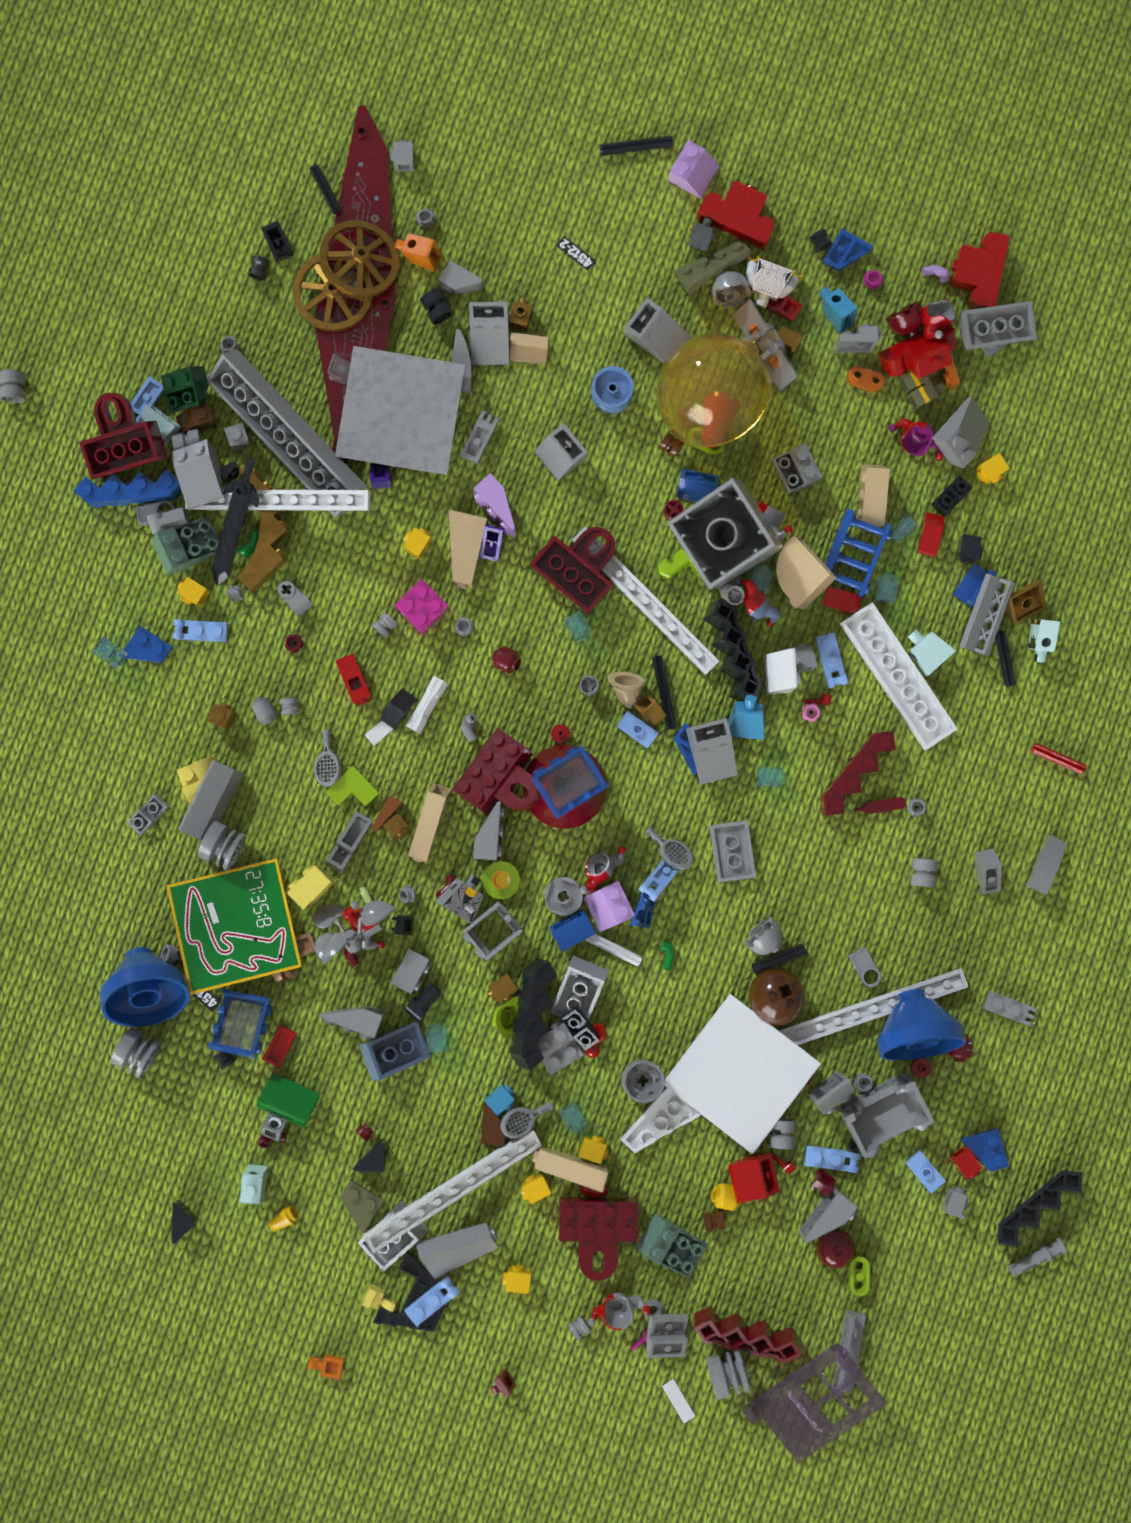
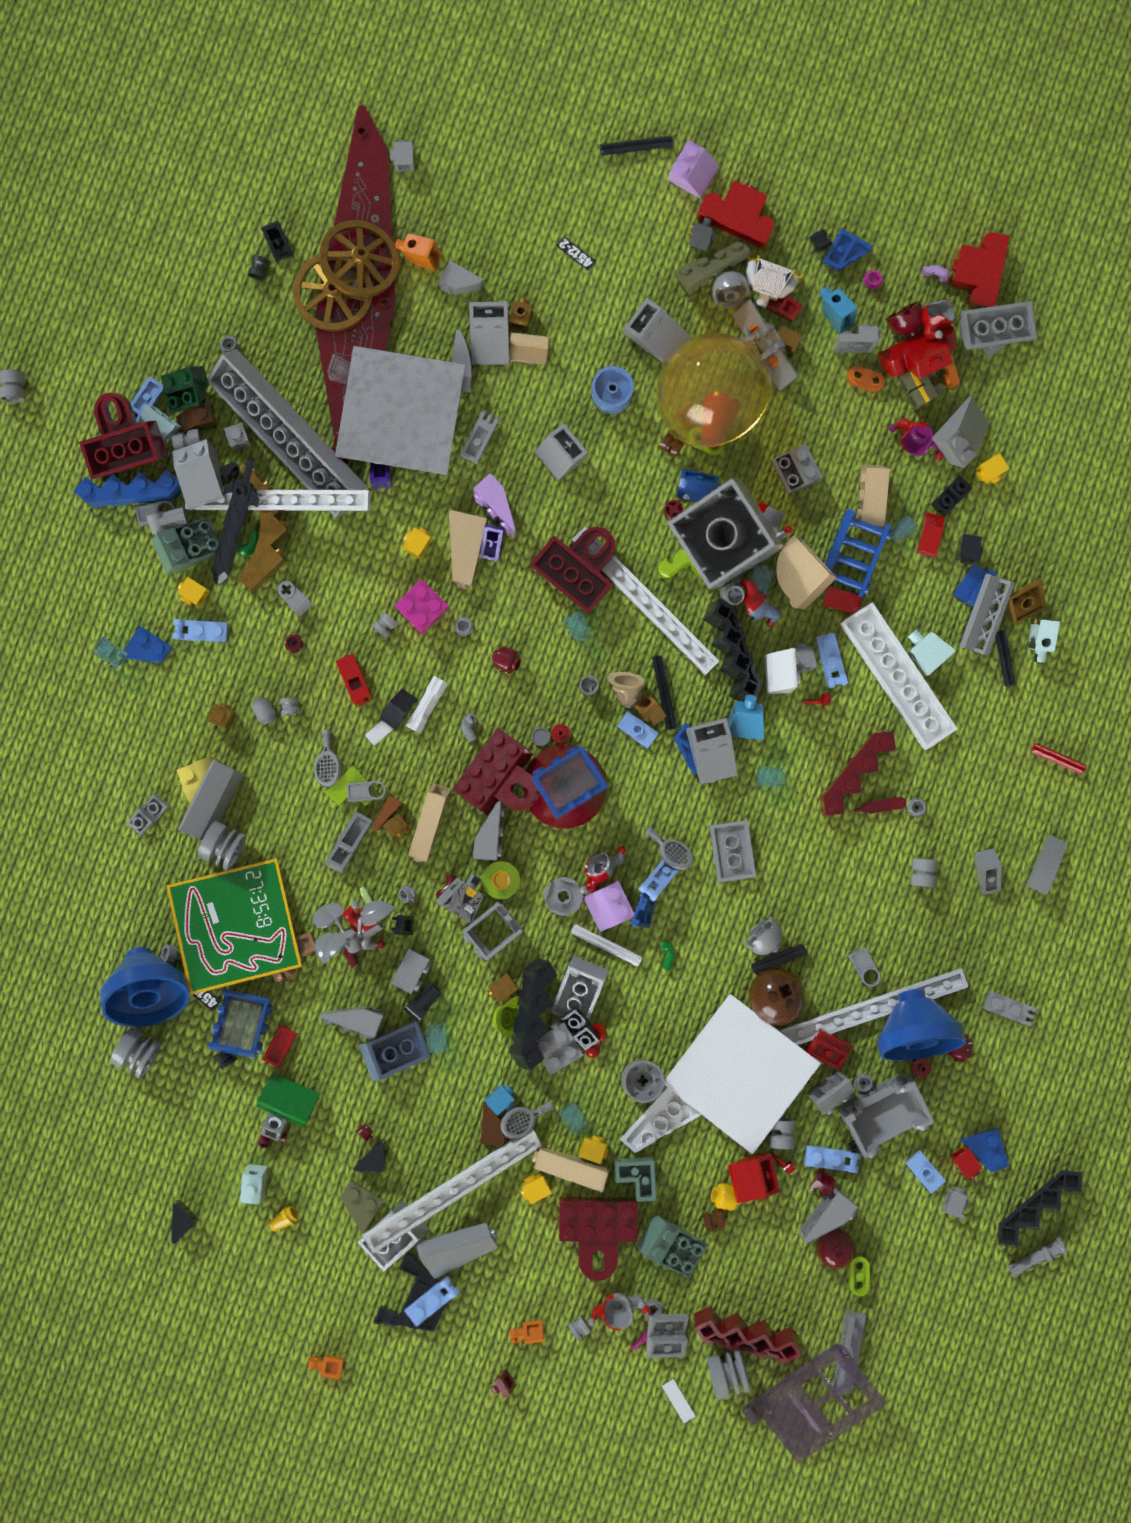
light grey plate [226,585,243,603] -> none
light yellow brick [287,865,336,910] -> none
black axle [310,164,342,215] -> none
light yellow piece [362,1283,396,1312] -> none
light grey plate [416,209,435,228] -> none
black wheel [420,288,454,325] -> none
yellow brick [502,1265,531,1294] -> none
blue panel [549,909,595,951] -> none
red arm [580,1184,609,1199] -> none
bright pink plate [802,703,821,722] -> none
clear light blue brick [873,574,899,604] -> none
none -> light grey piece [347,780,387,802]
none -> orange plate [509,1320,544,1344]
none -> light grey piece [531,727,550,746]
none -> sand green brick [614,1157,656,1202]
none -> red plate [806,1028,854,1071]

